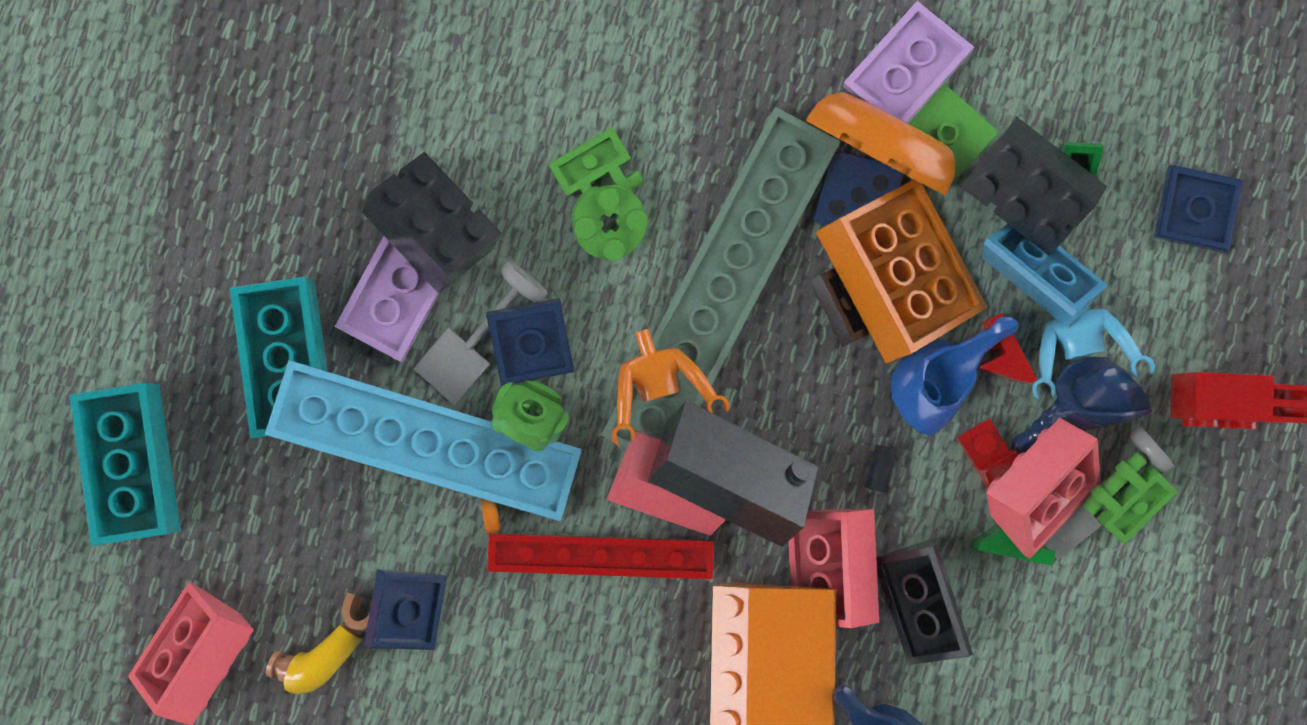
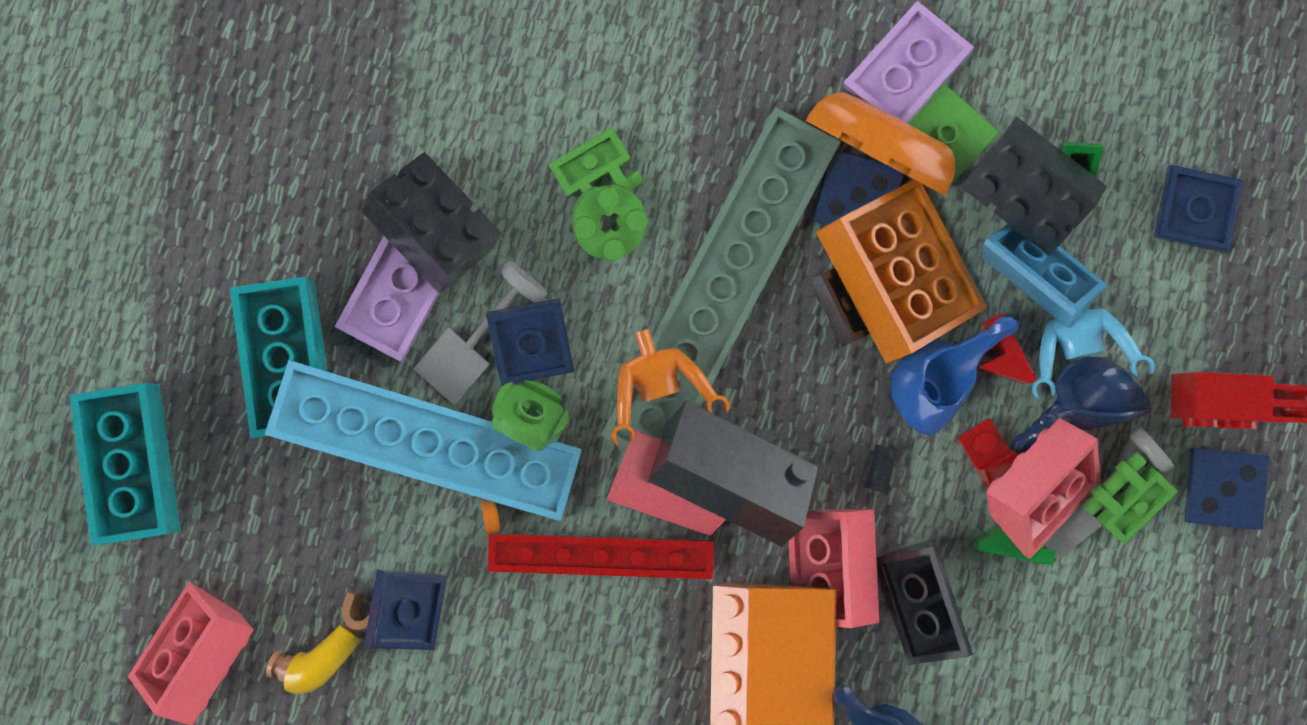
none -> dark blue tile [1184,448,1269,530]

